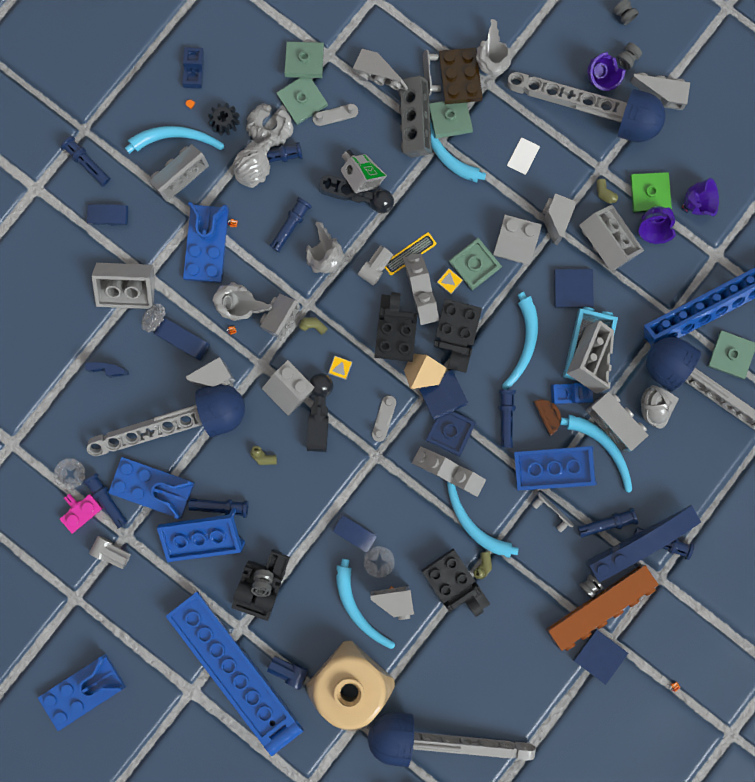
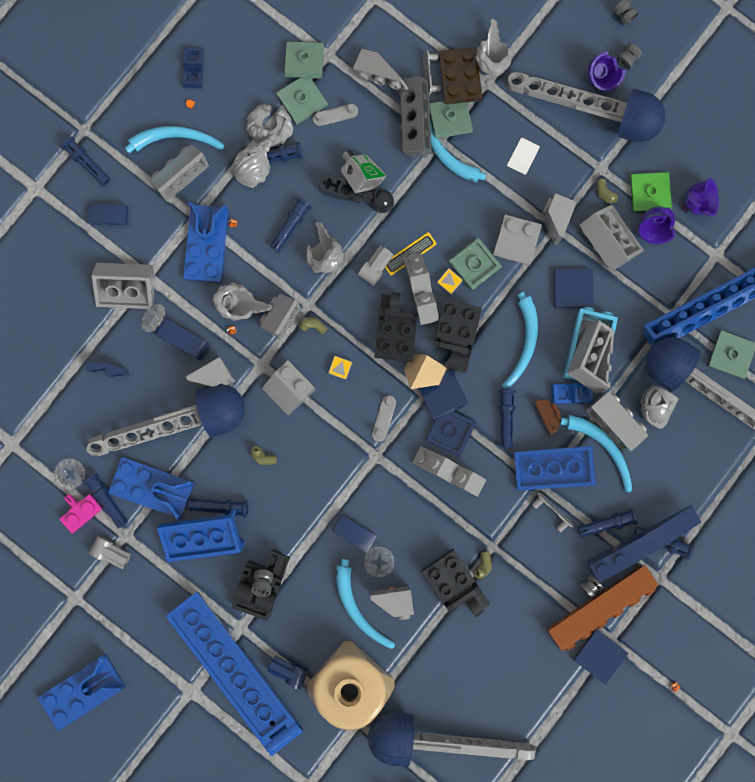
black gear [208,103,240,136] -> none
black beam [307,373,333,452] -> none
medium azure animal [447,482,519,558] -> none
light grey slope [630,73,690,110] -> none

